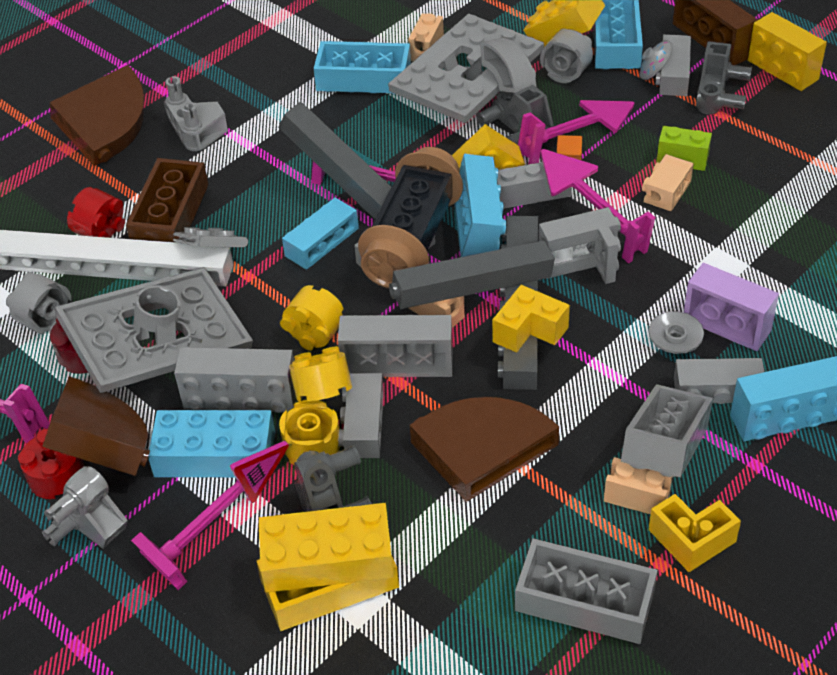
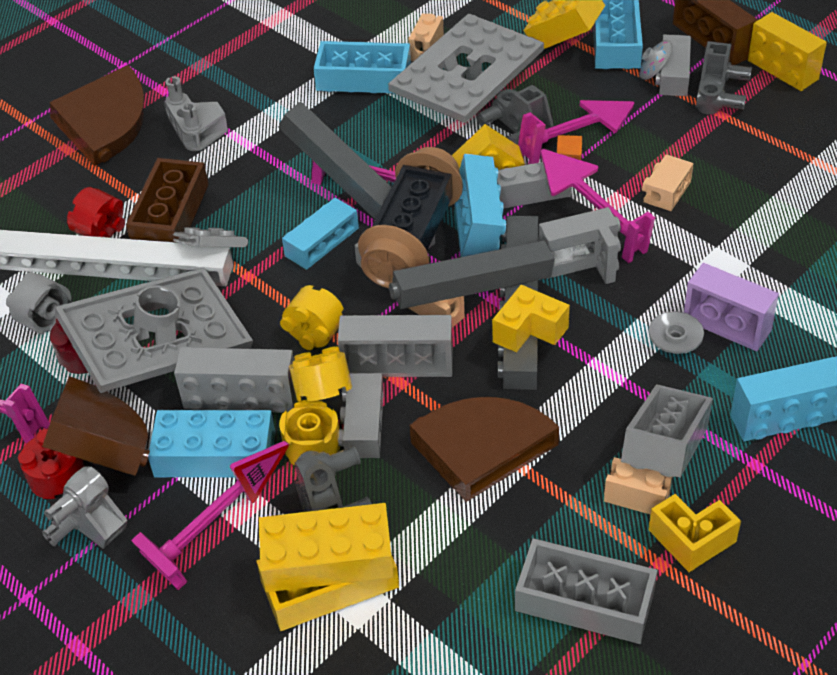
light grey brick [480,38,536,93] -> none
light grey brick [540,29,593,83] -> none
lime brick [657,126,712,171] -> none
light grey brick [674,358,764,404] -> none

